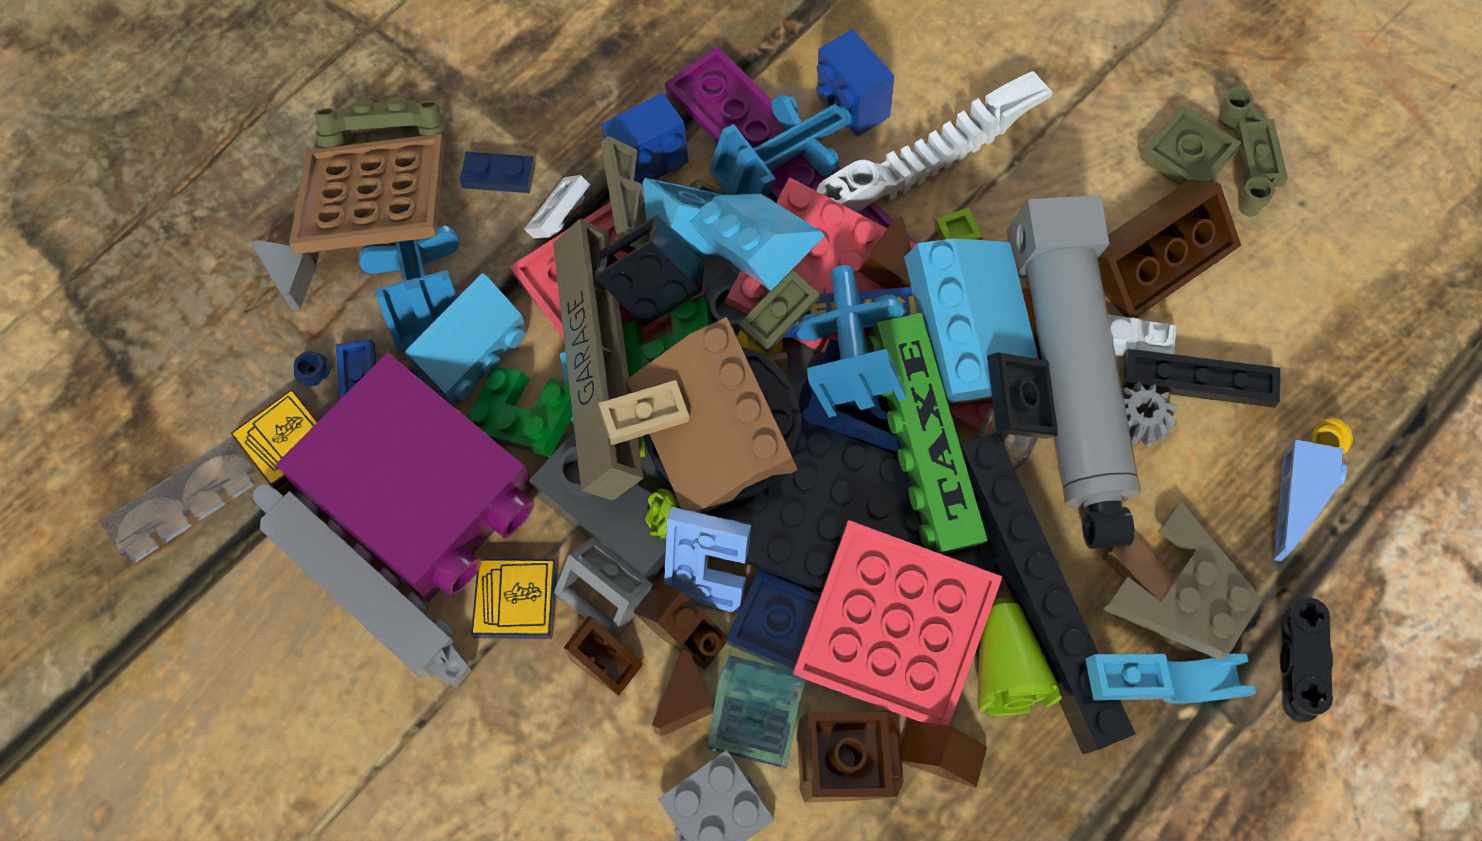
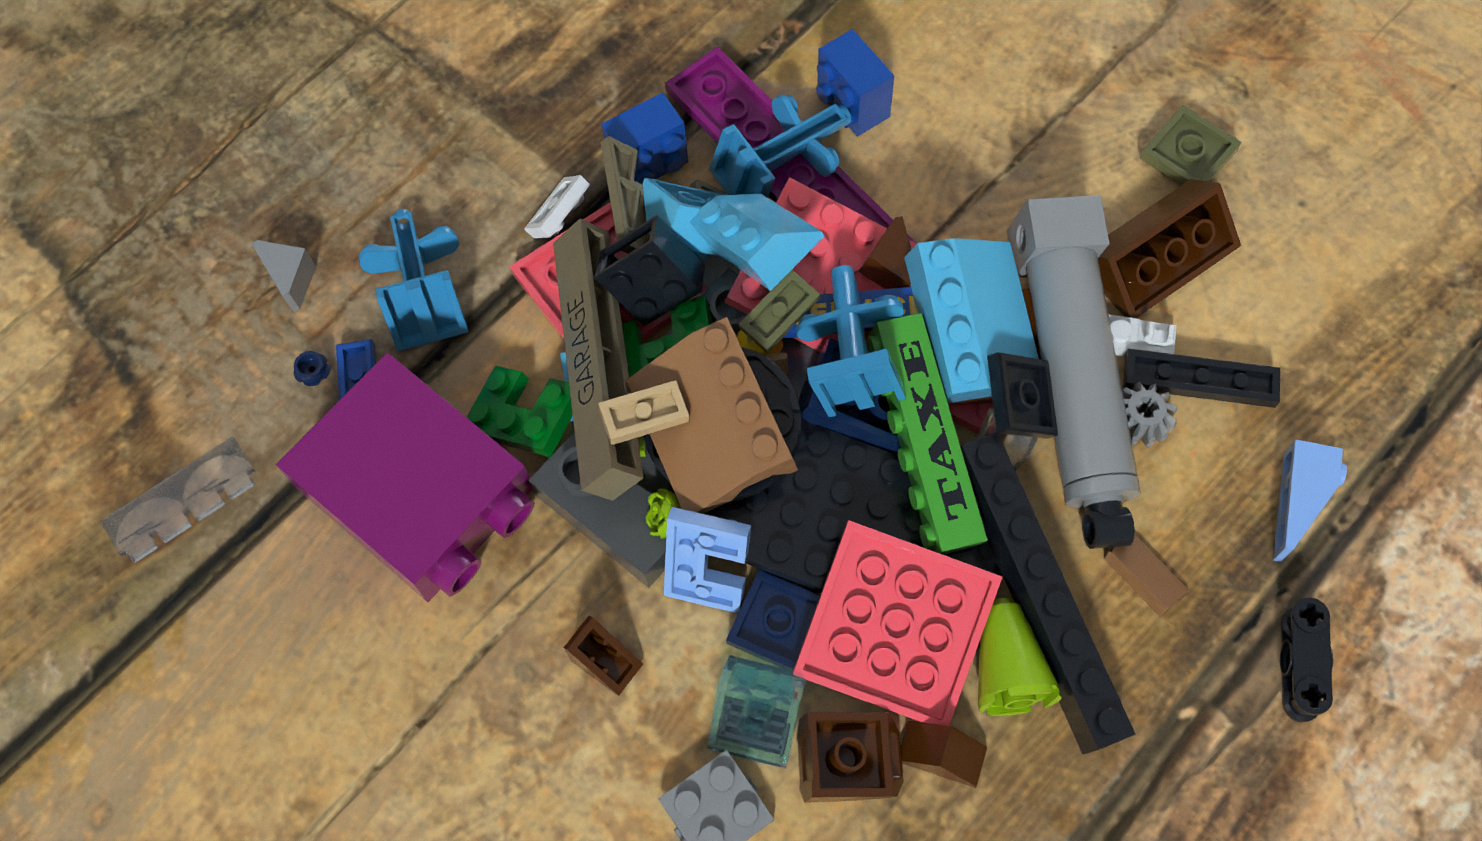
yellow tile [230,389,318,490] -> none
light grey hinge [252,484,472,688] -> none
medium nougat piece [289,133,445,254] -> none
olive plate [314,97,448,148] -> none
medium azure slope [404,273,527,407] -> none
dark blue plate [460,152,535,193] -> none
yellow tile [471,559,557,639] -> none
light grey tile [554,537,653,639] -> none
reddish brown slope [633,581,728,670] -> none
reddish brown slope [652,649,715,736] -> none
white piece [817,71,1052,212] -> none
lime plate [934,207,983,240] -> none
medium azure piece [1085,654,1256,704] -> none
dark tan wing [1103,501,1262,660] -> none
olive plate [1219,87,1288,217] -> none
yellow plate [1312,418,1353,454] -> none

